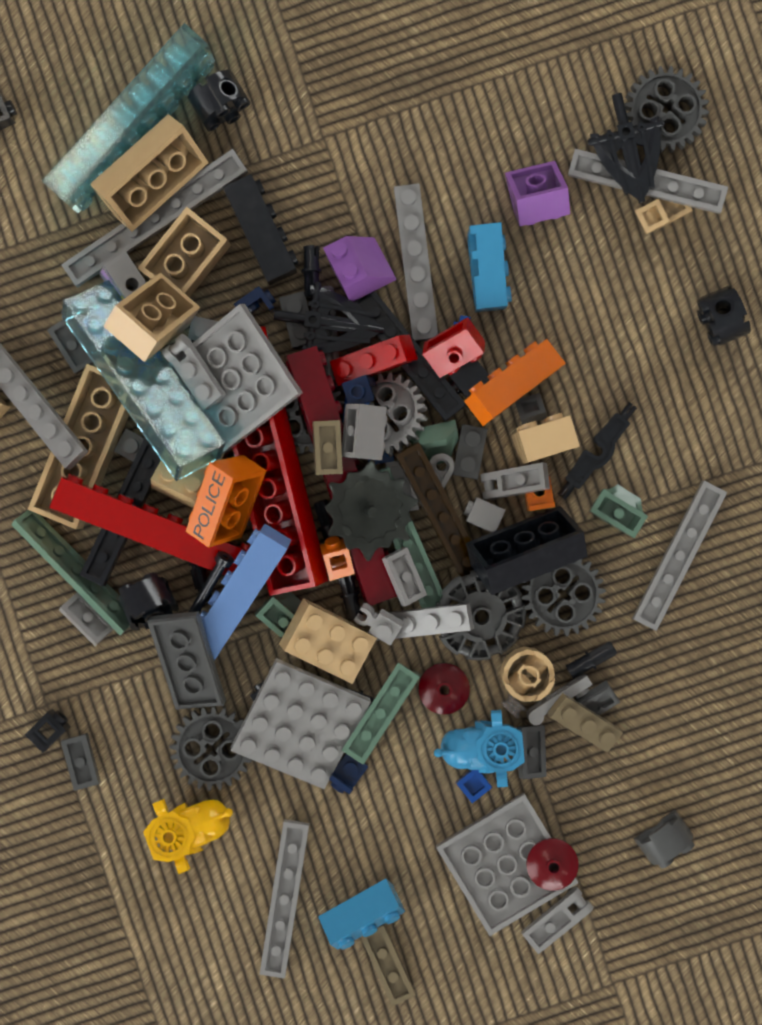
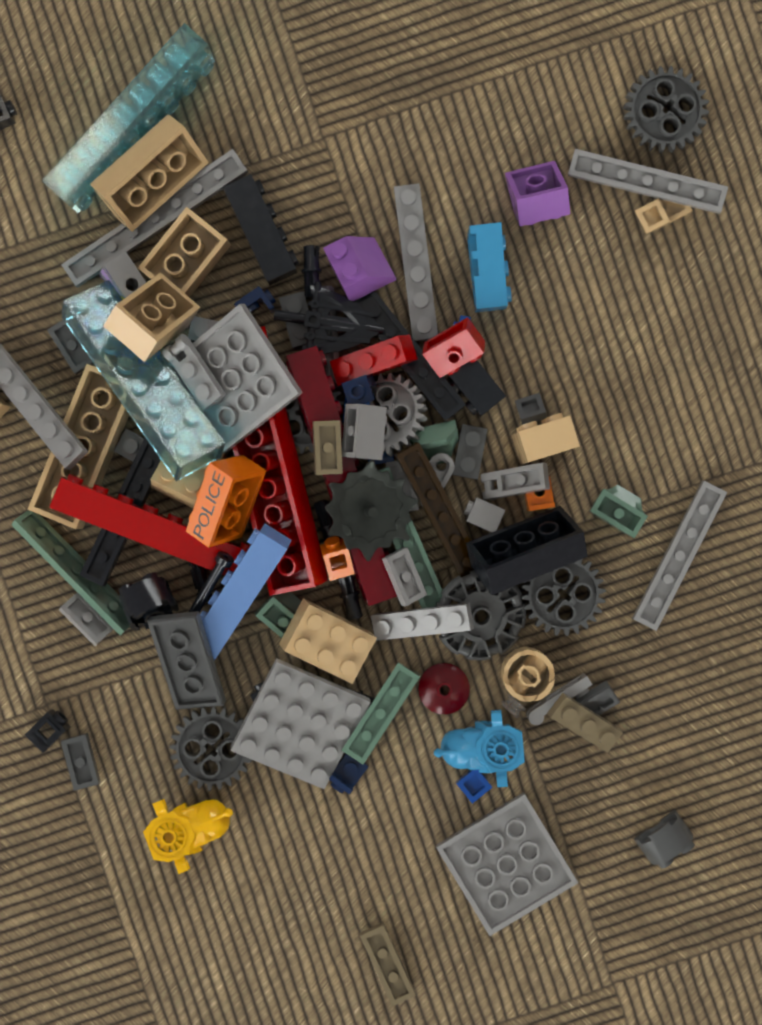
black brick [187,70,251,132] -> none
light grey plate [259,819,310,979] -> none
dark azure brick [318,879,406,950] -> none
light grey plate [354,603,404,646] -> none
orange brick [464,339,566,426] -> none
dark grey plate [517,724,547,780] -> none
light grey plate [521,886,594,955] -> none
dark red dish [526,838,579,891] -> none
black piece [557,402,637,500] -> none
black axle [566,642,617,679] -> none
black bar [587,93,665,204] -> none
black brick [697,285,751,347] -> none

